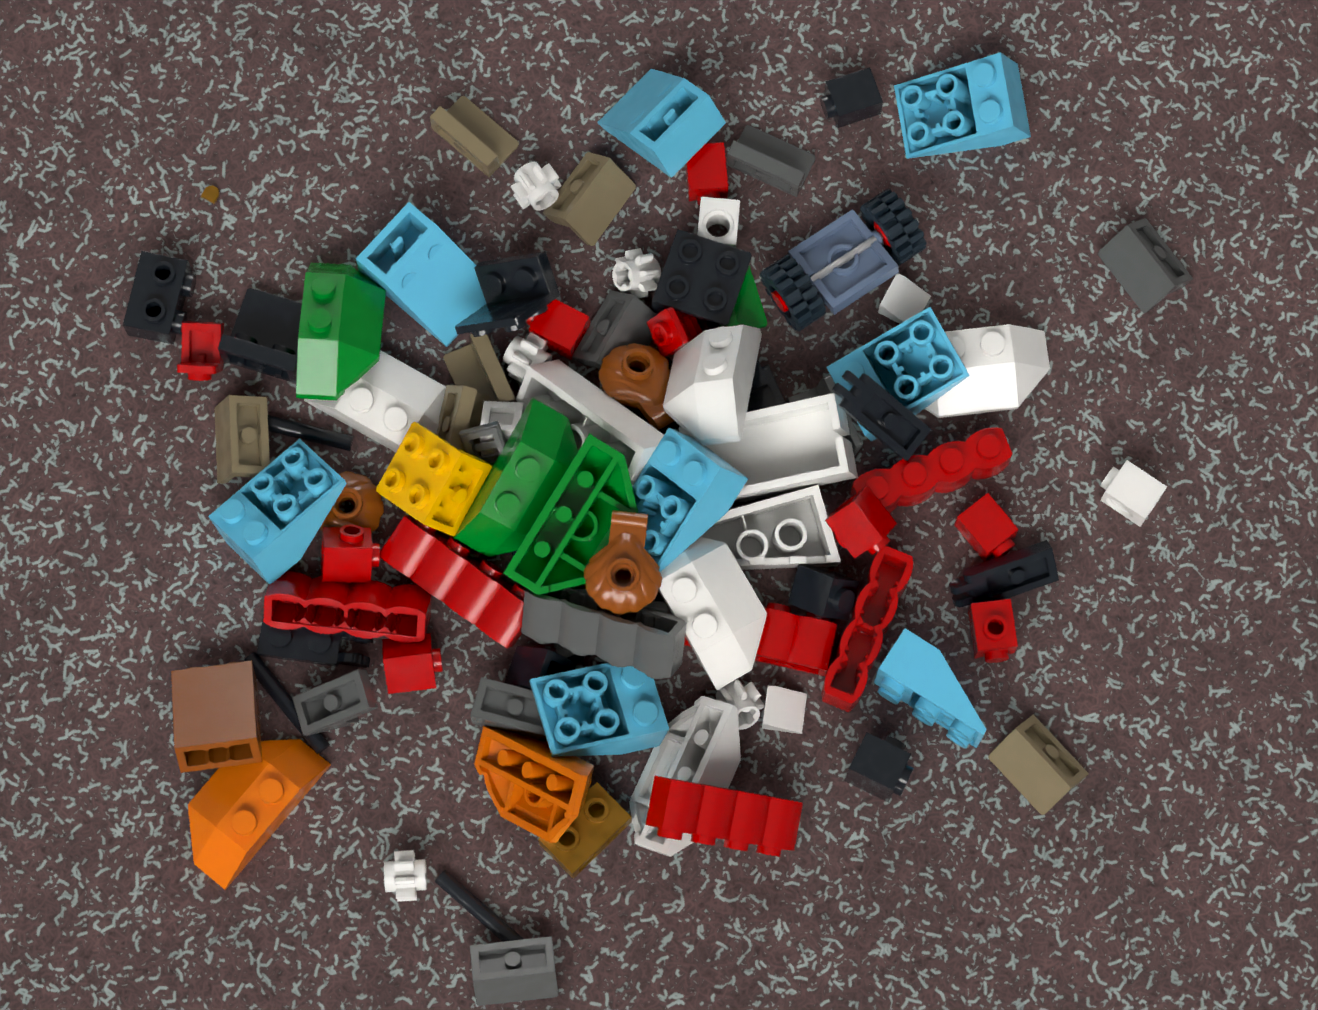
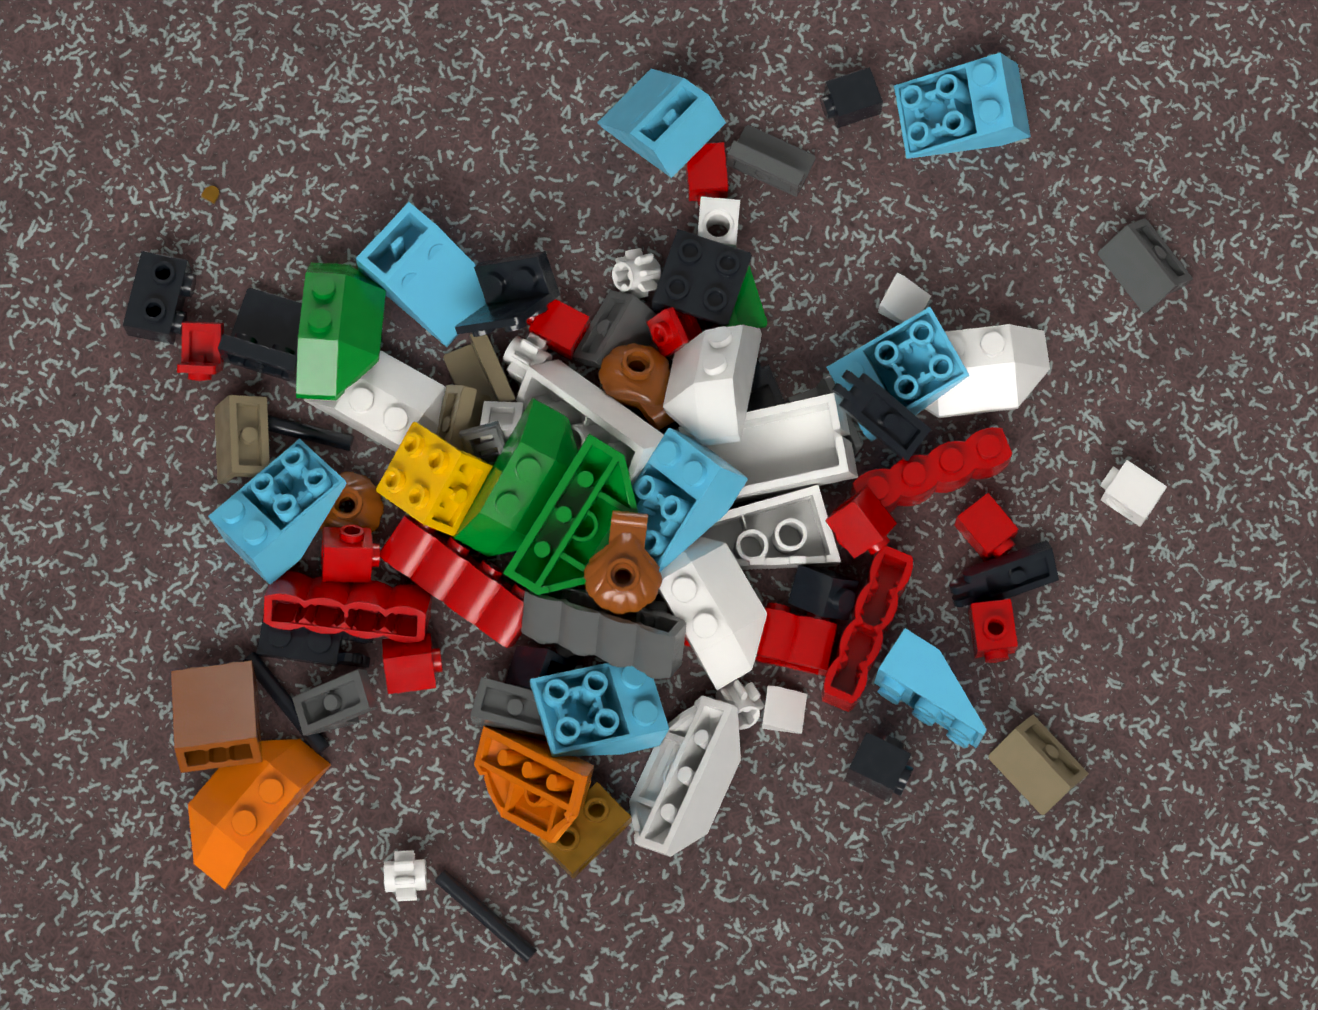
dark tan panel [430,96,519,177] -> none
dark grey panel [470,936,559,1006] -> none
white gear [511,162,562,211] -> none
dark tan panel [543,152,636,246] -> none
red brick [646,776,803,857] -> none
plate [760,189,927,332] -> none

